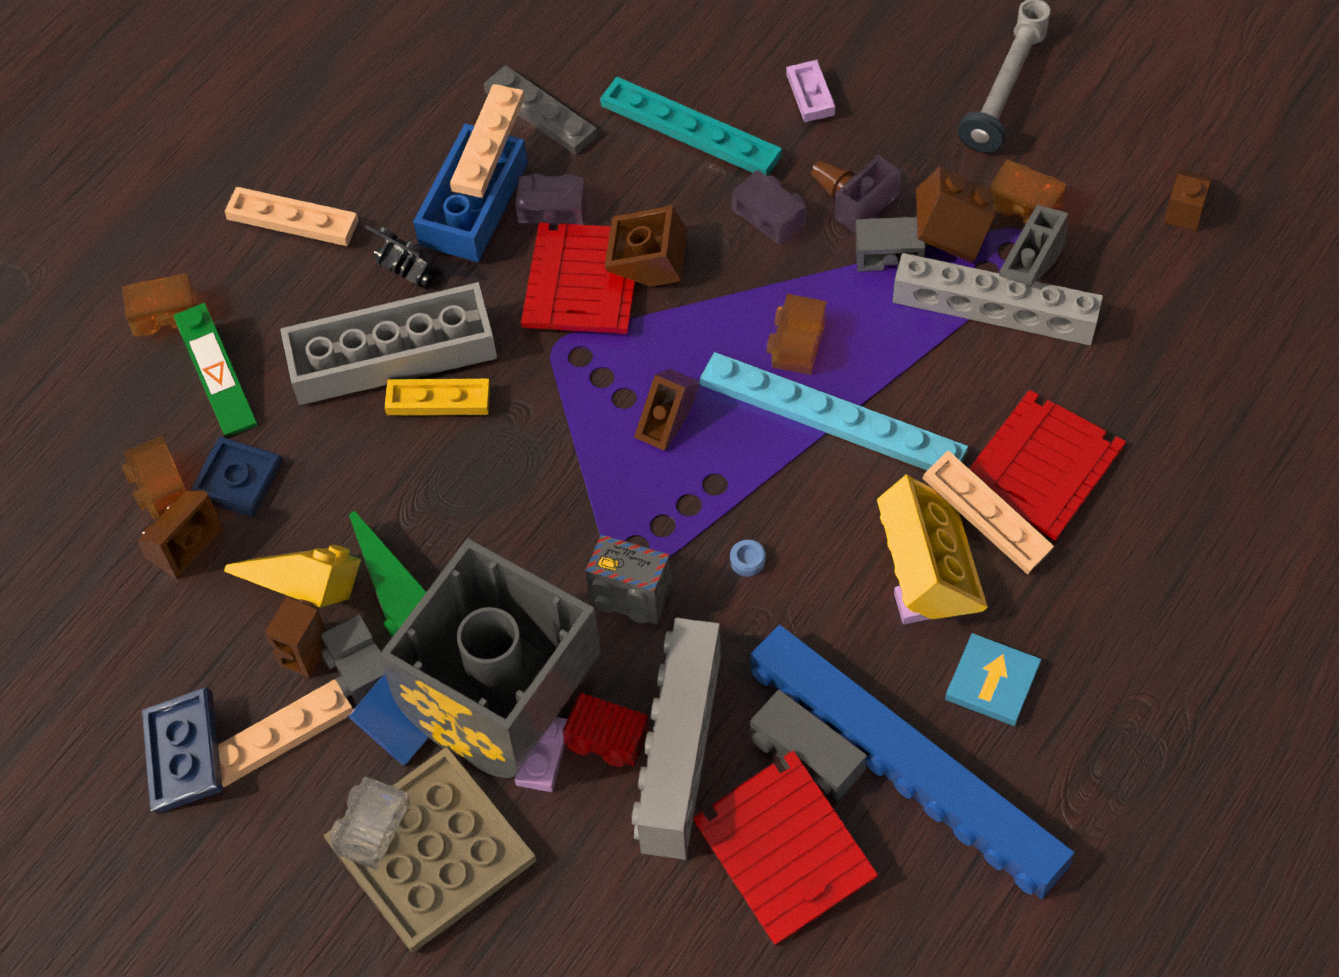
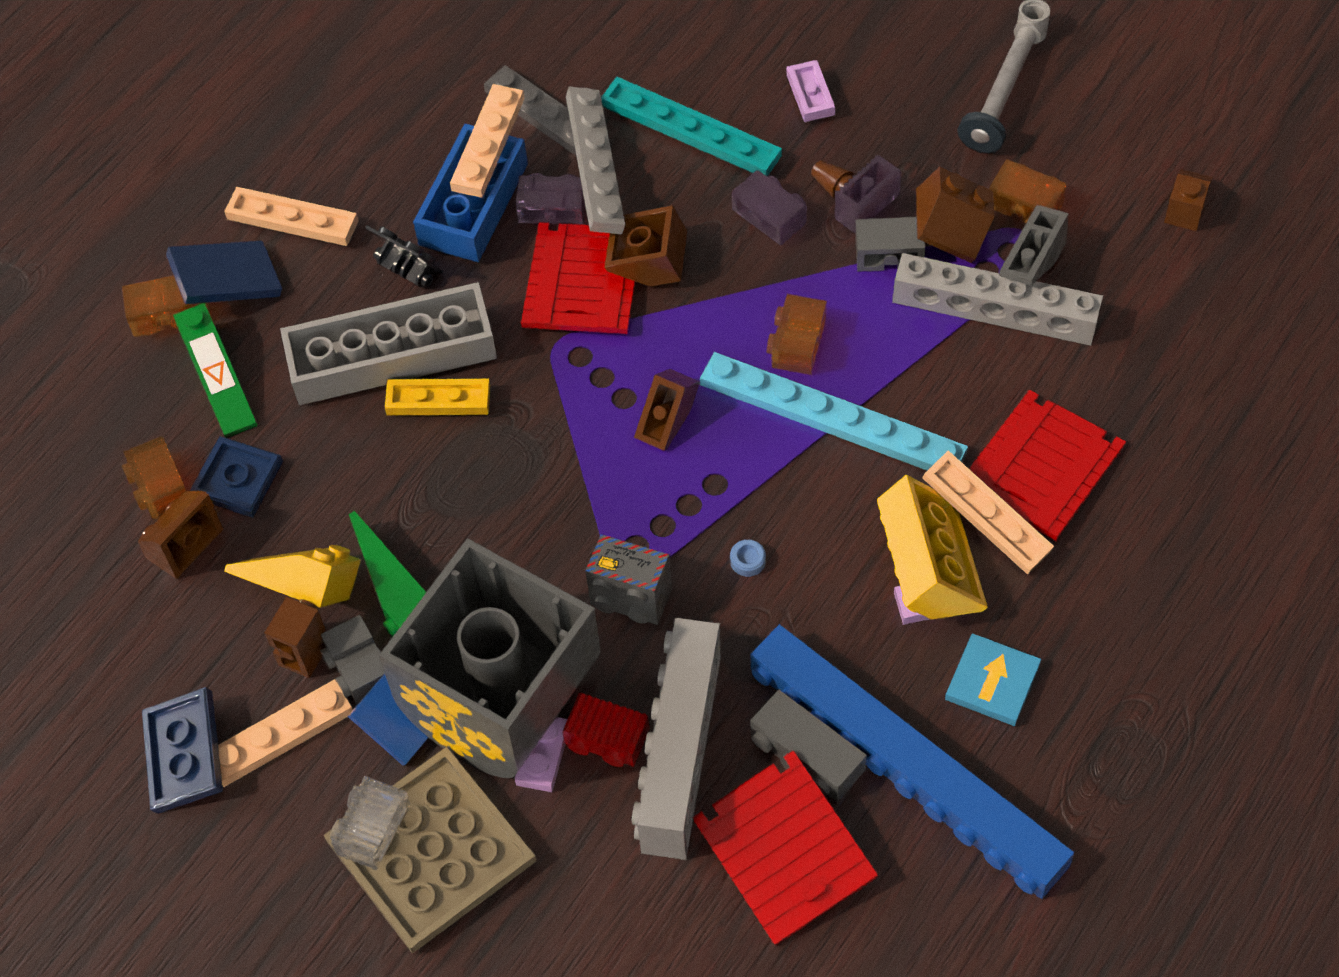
none -> dark blue tile [166,240,282,304]
none -> light grey plate [566,87,625,234]

